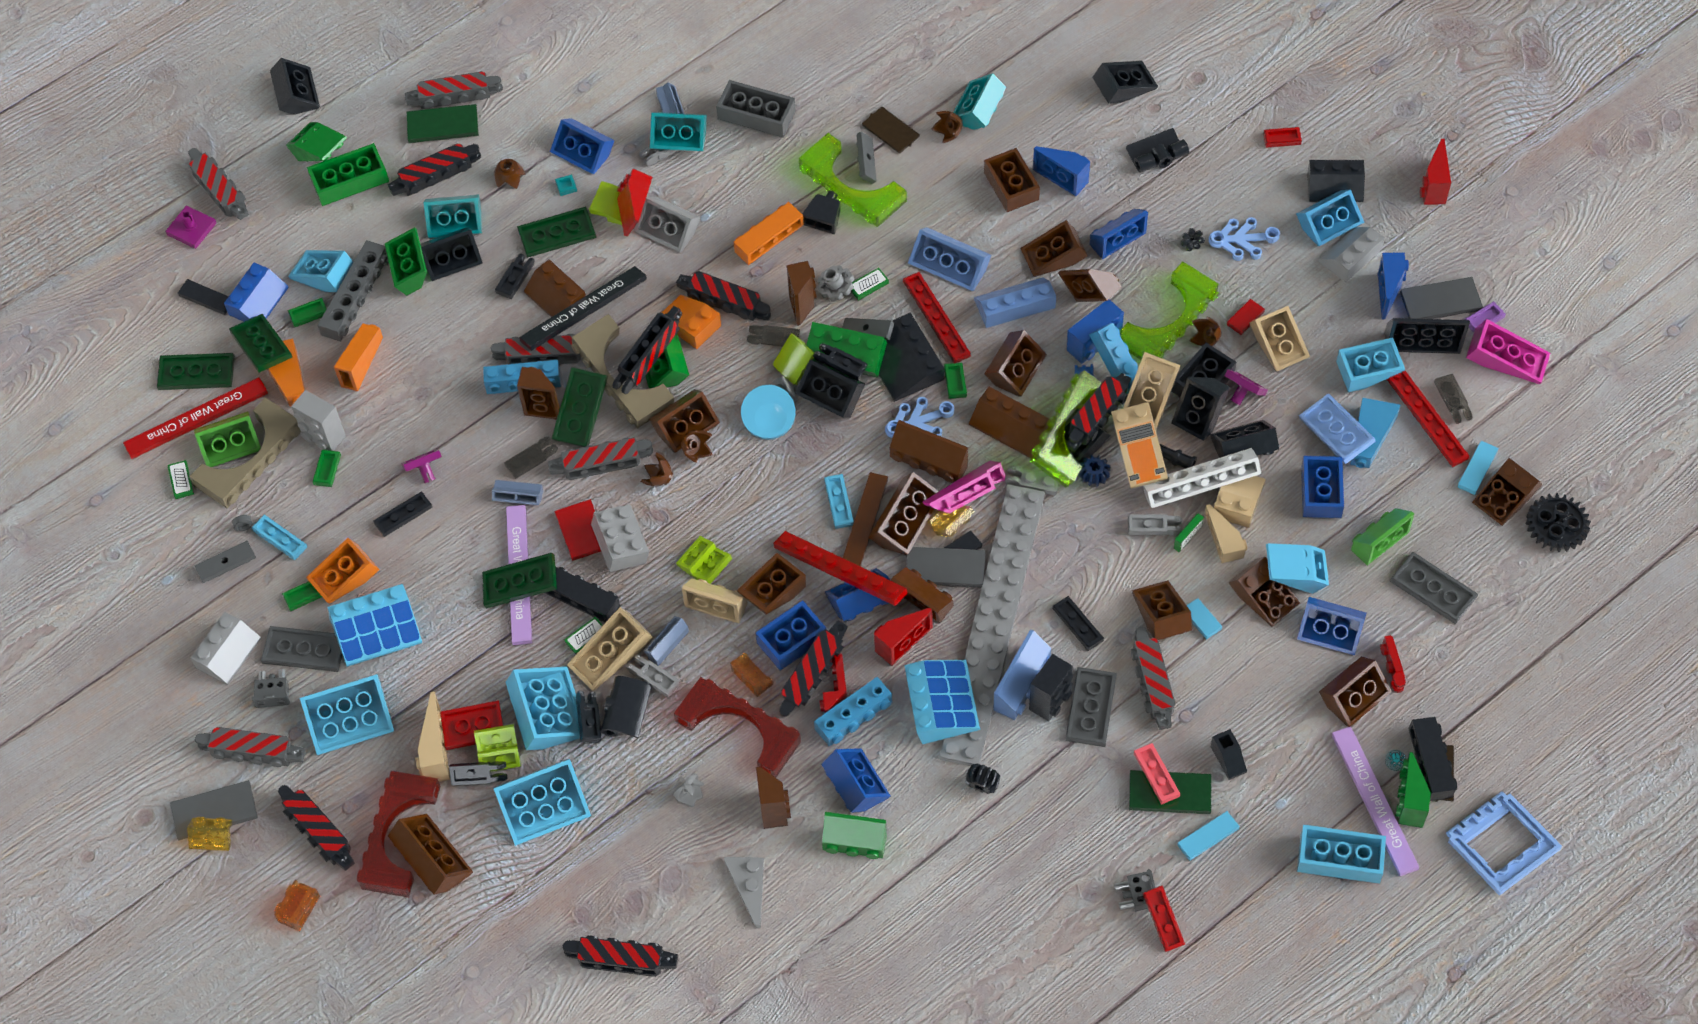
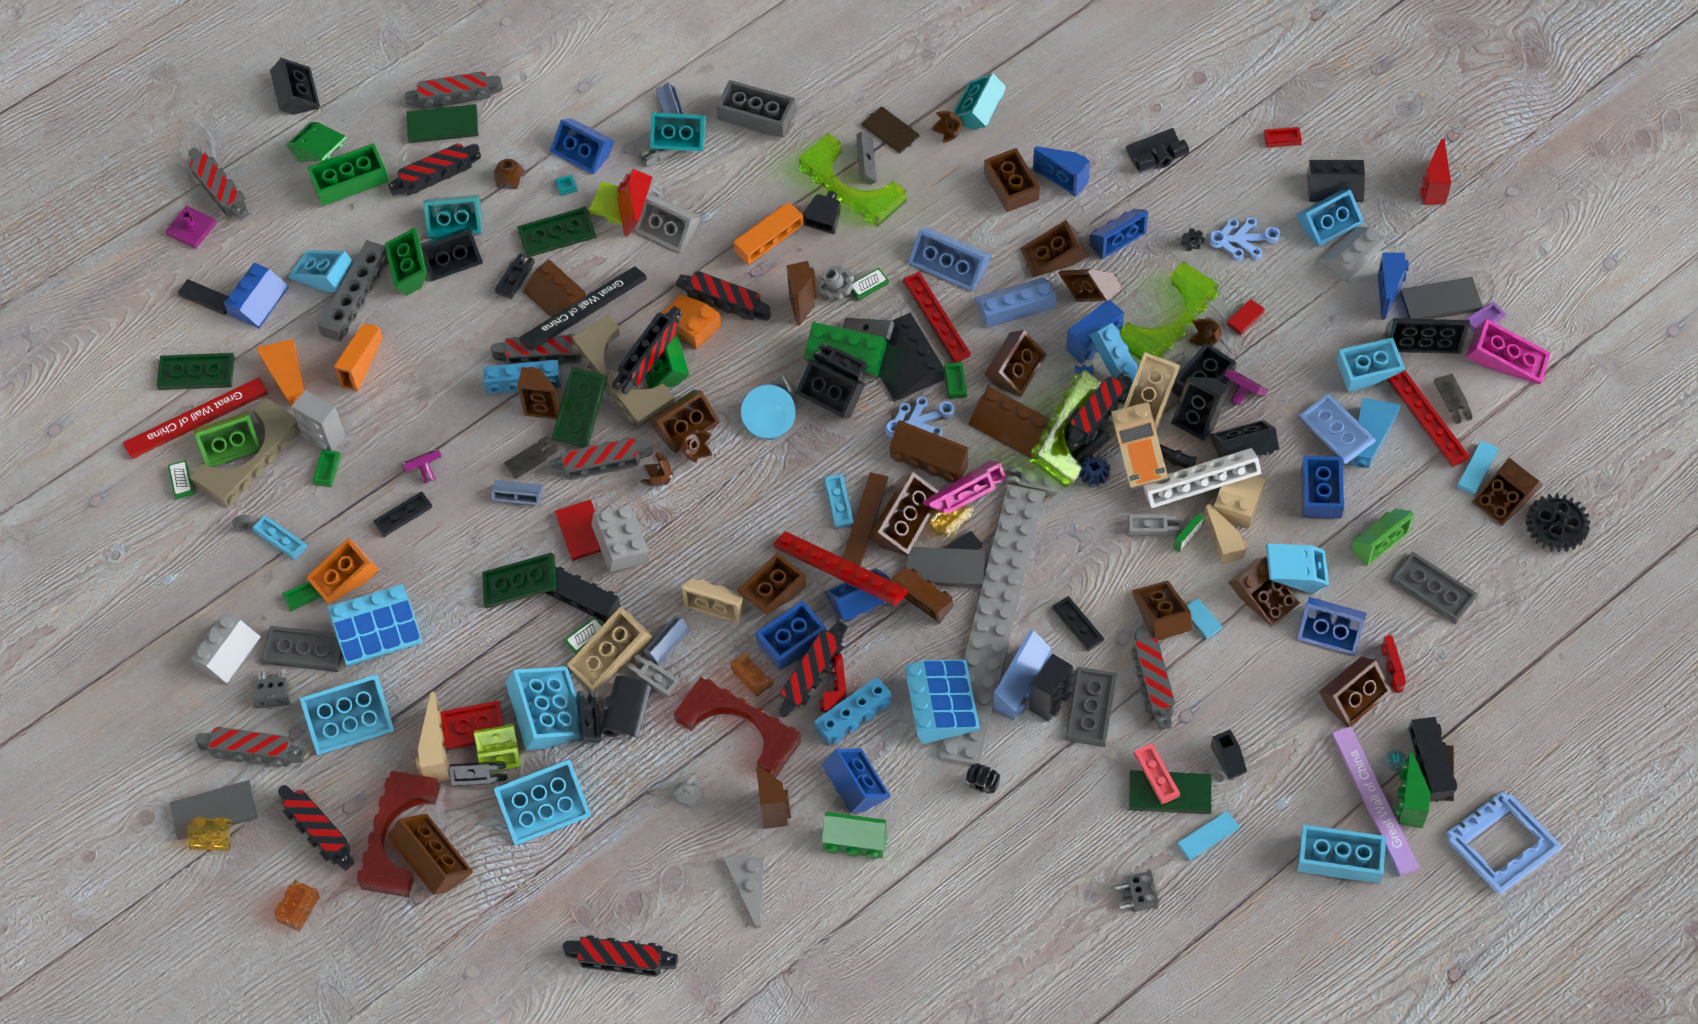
dark grey tile [194,541,256,583] -> none
dark green tile [229,313,293,373] -> none
green tile [288,298,327,328] -> none
lavender tile [506,505,532,645] -> none
lime slope [676,536,732,584] -> none
clear smoke hinge [747,325,800,347] -> none
lime slope [772,333,815,385] -> none
red slope [874,608,933,666] -> none
black slope [1092,60,1158,104] -> none
red tile [1142,885,1185,952] -> none
tan slope [1250,306,1310,372] -> none

